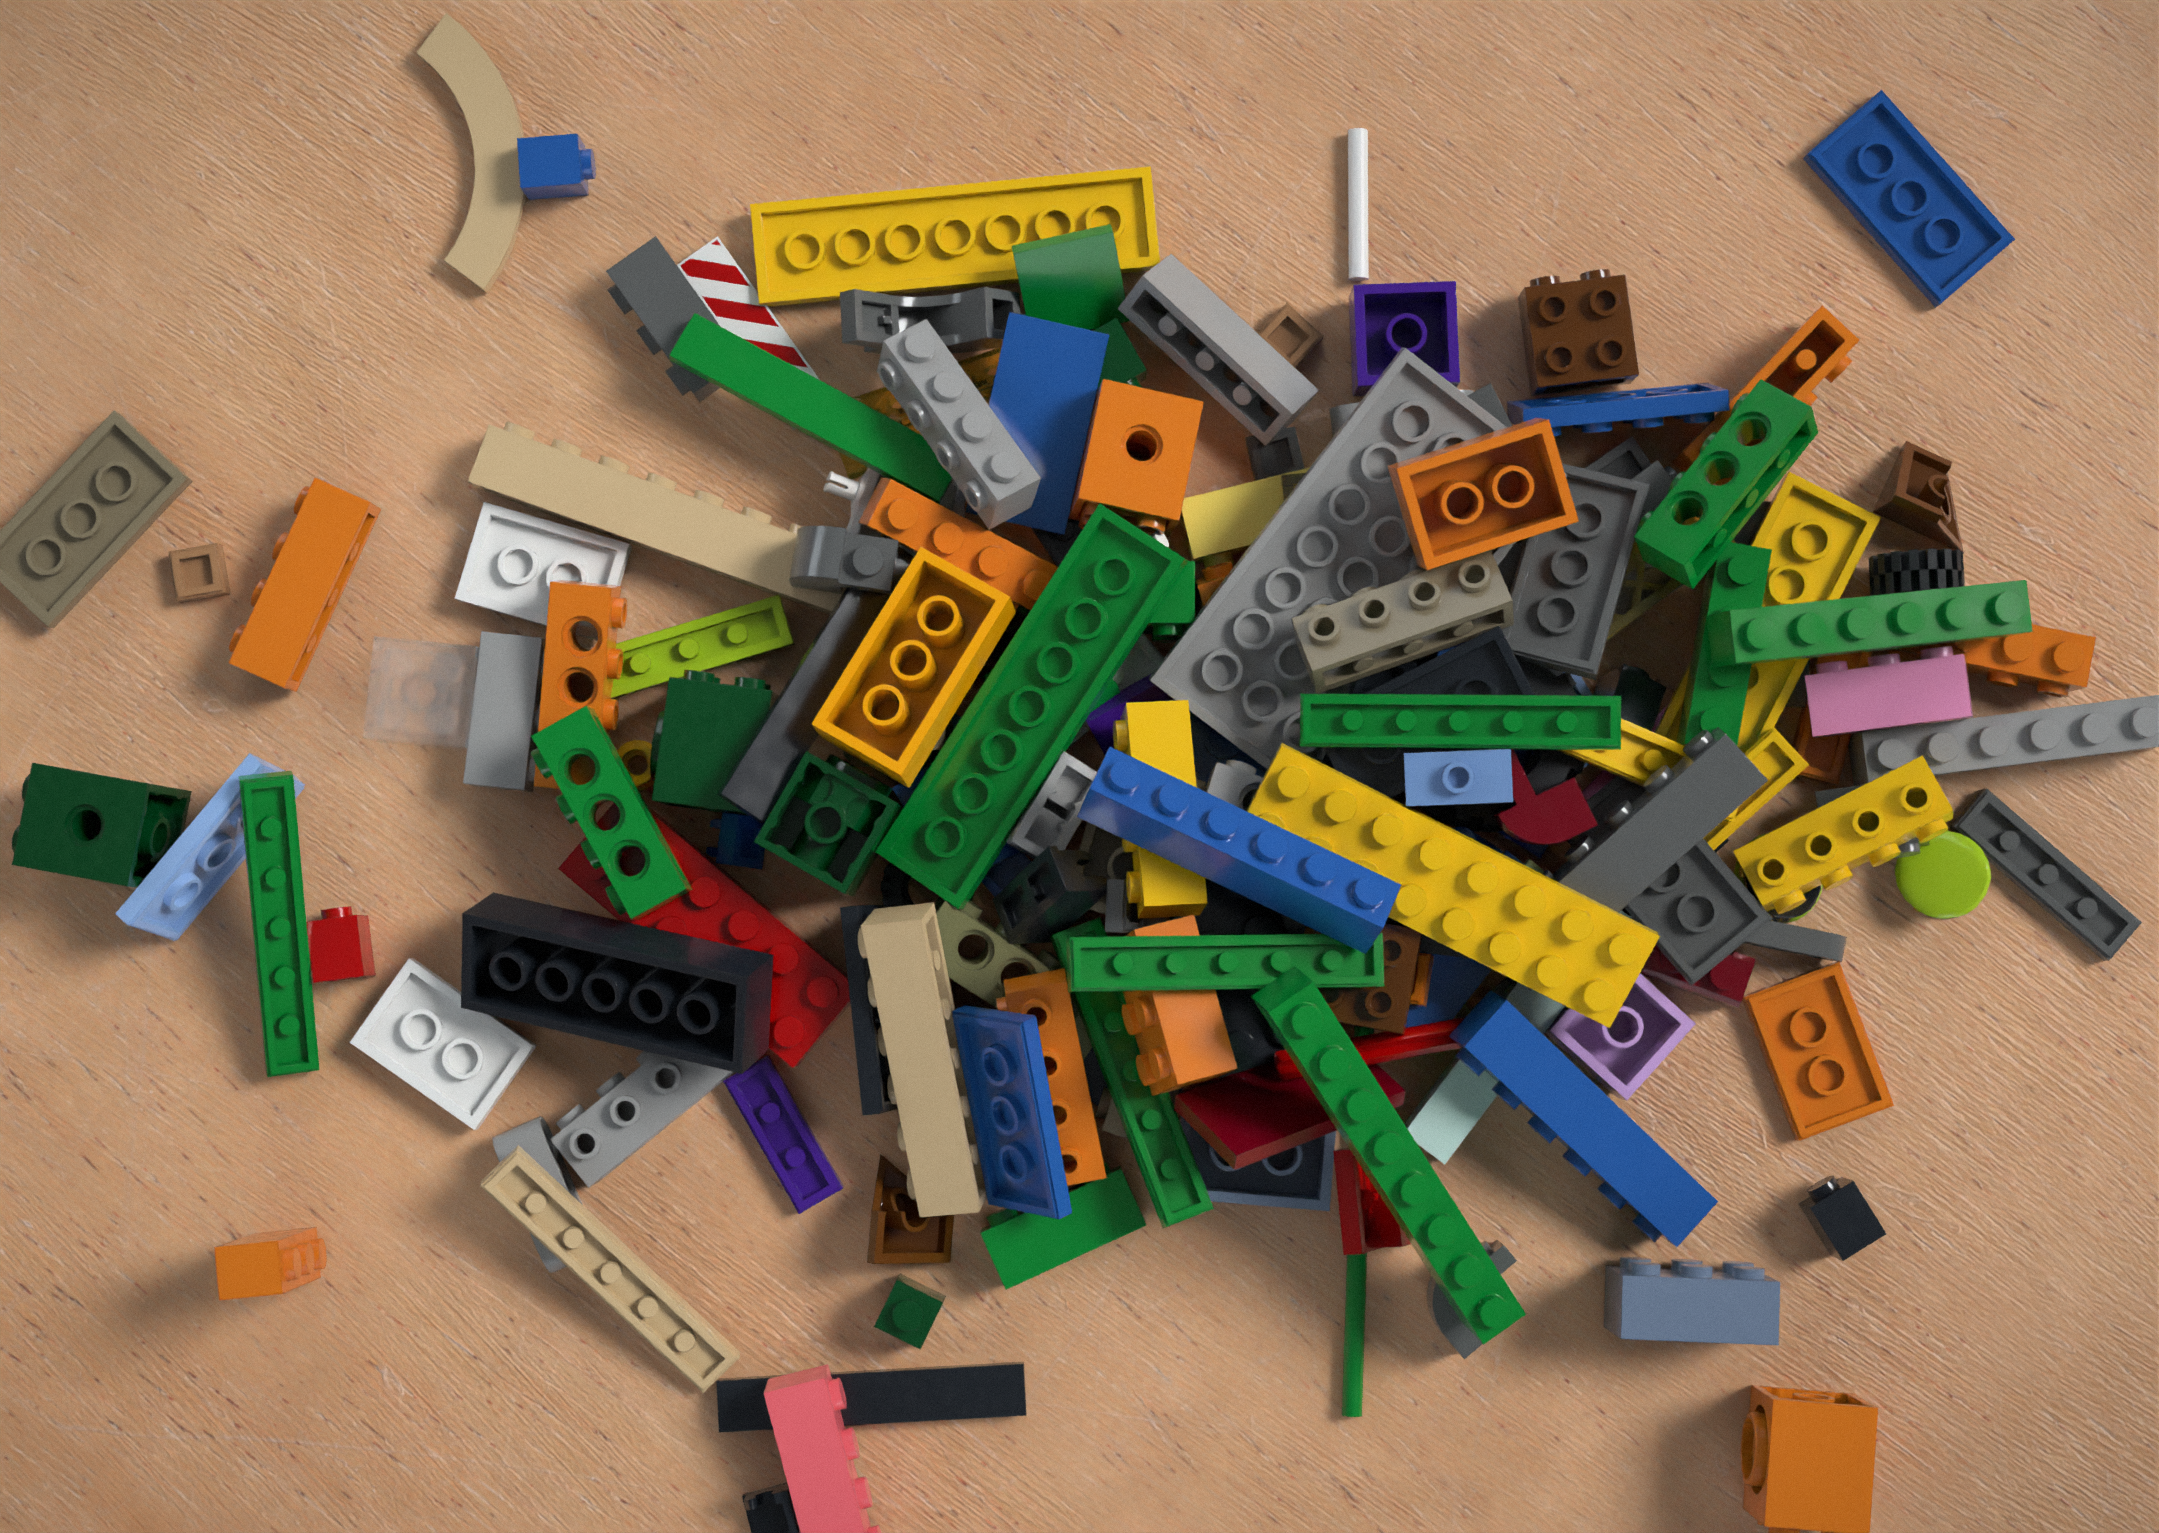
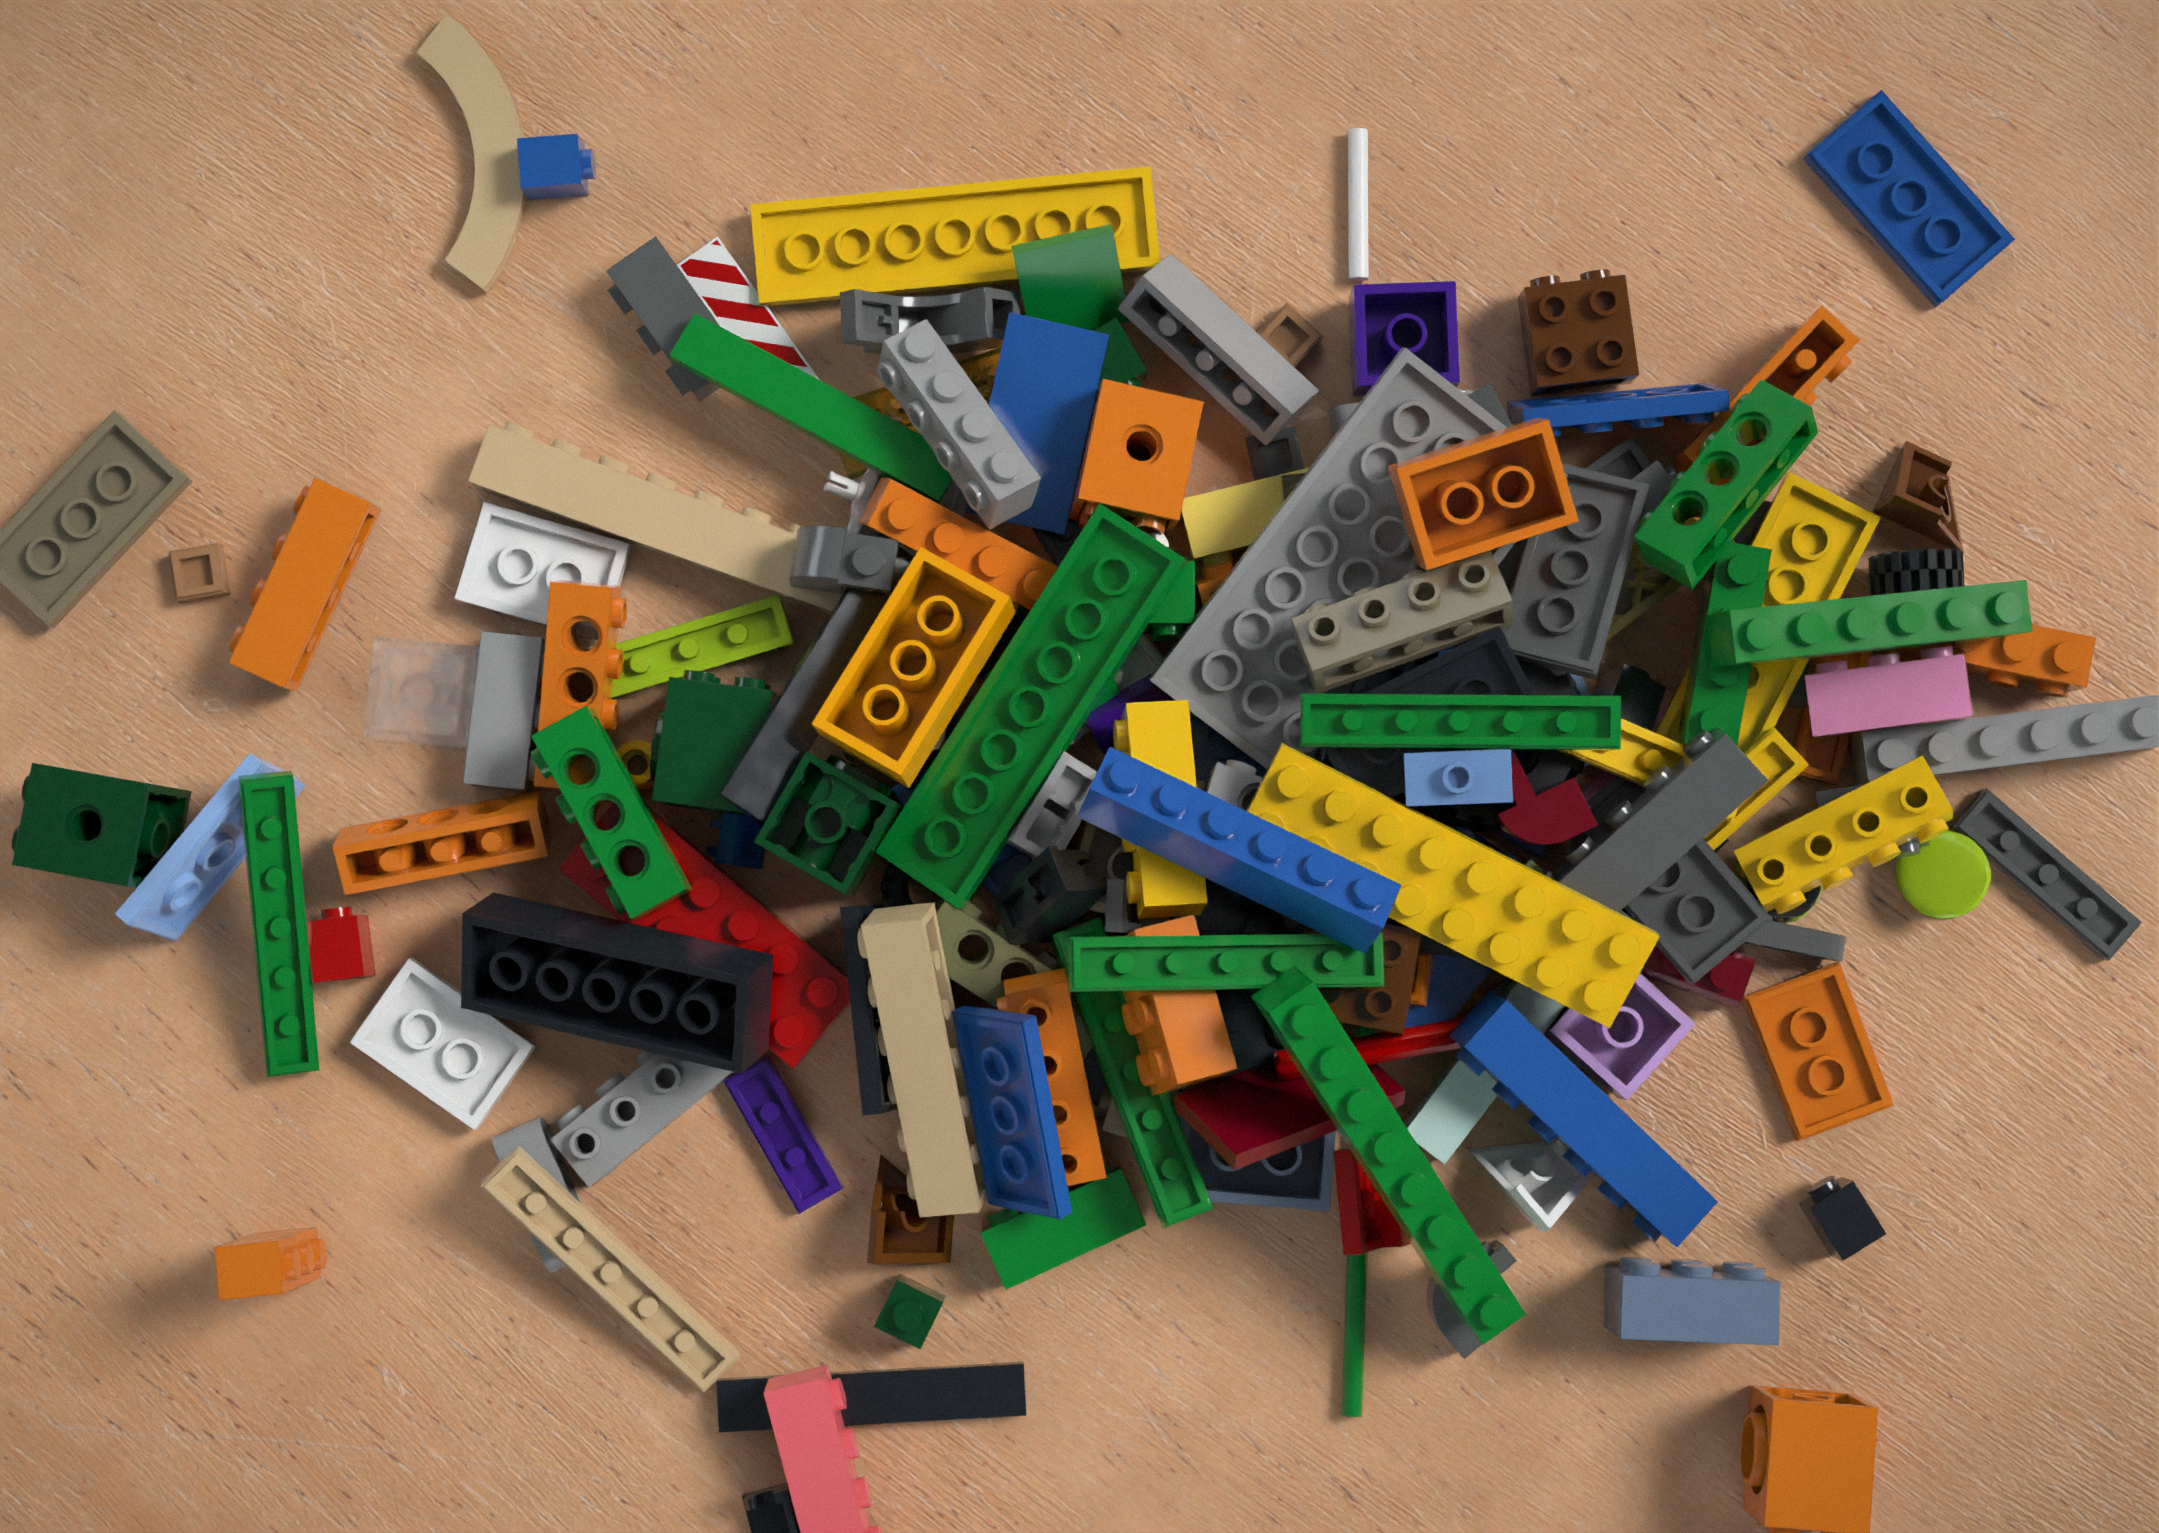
none -> orange brick [332,790,552,895]
none -> white slope [1467,1139,1594,1233]

